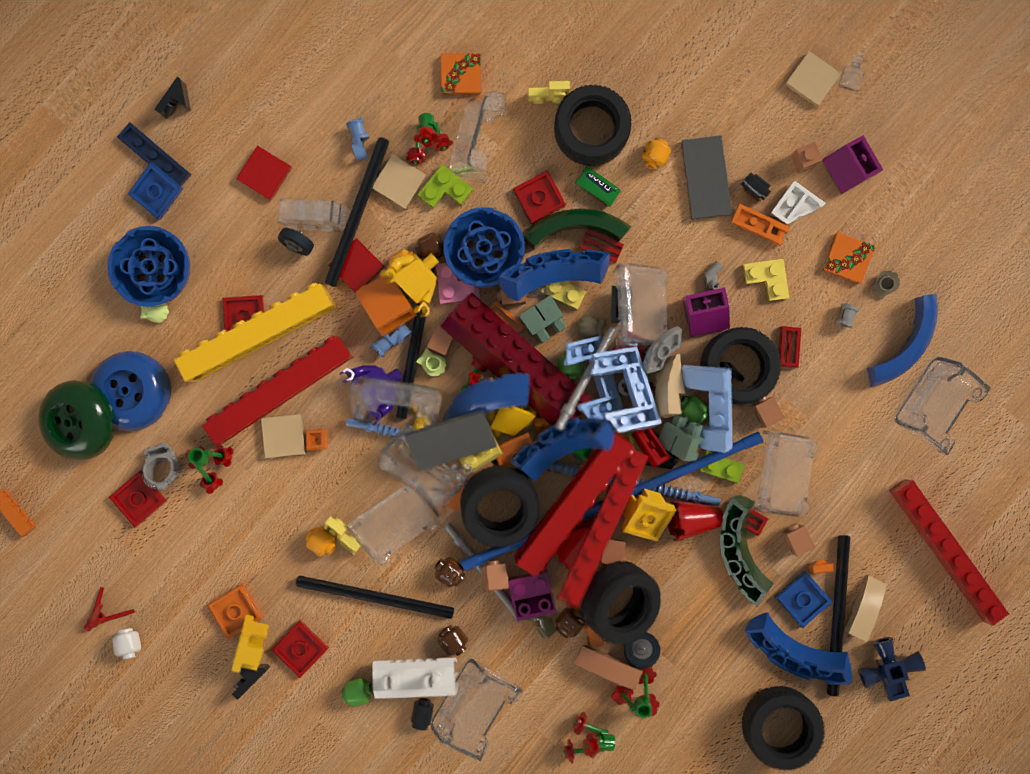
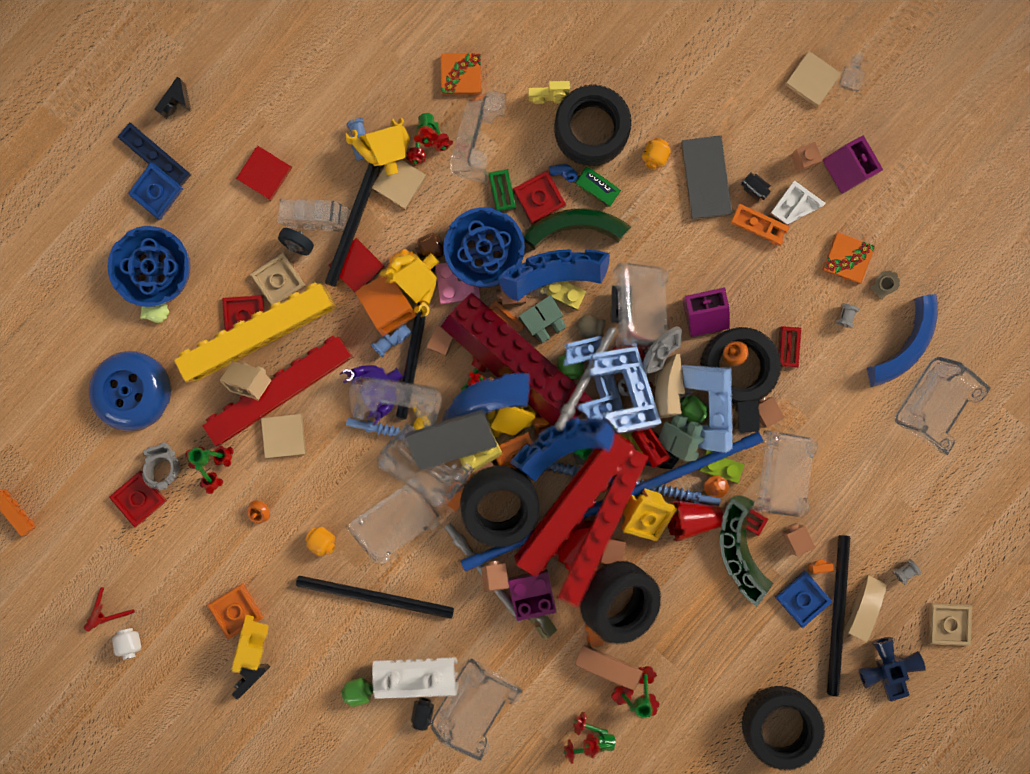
dark green brick [38,380,115,461] -> none
red tile [271,620,329,678] -> none
orange tile [306,428,328,451] -> none
light yellow plate [323,517,361,555] -> none
yellowish green animal [417,349,446,376] -> none
lime plate [418,164,474,209] -> none
reddish brown head [434,557,465,587] -> none
reddish brown head [438,625,468,656] -> none
reddish brown head [555,607,585,638] -> none
red tile [580,229,624,263] -> none
black wheel [624,632,660,669] -> none
light grey arm [704,261,723,290] -> none
black bar [720,361,745,382] -> none
light yellow plate [743,259,789,302] -> none
blue brick [745,612,852,685] -> none
red brick [889,479,1009,626] -> none
none -> tan brick [219,361,271,400]
none -> orange hat [247,500,270,523]
none -> tan tile [250,253,306,305]
none -> yellow torso [345,118,410,175]
none -> green tile [489,169,516,211]
none -> blue arm [549,164,577,182]
none -> orange hat [704,475,729,498]
none -> orange hat [723,342,748,366]
none -> black slope [733,400,760,433]
none -> light grey bush [893,559,921,585]
none -> tan tile [928,602,972,646]

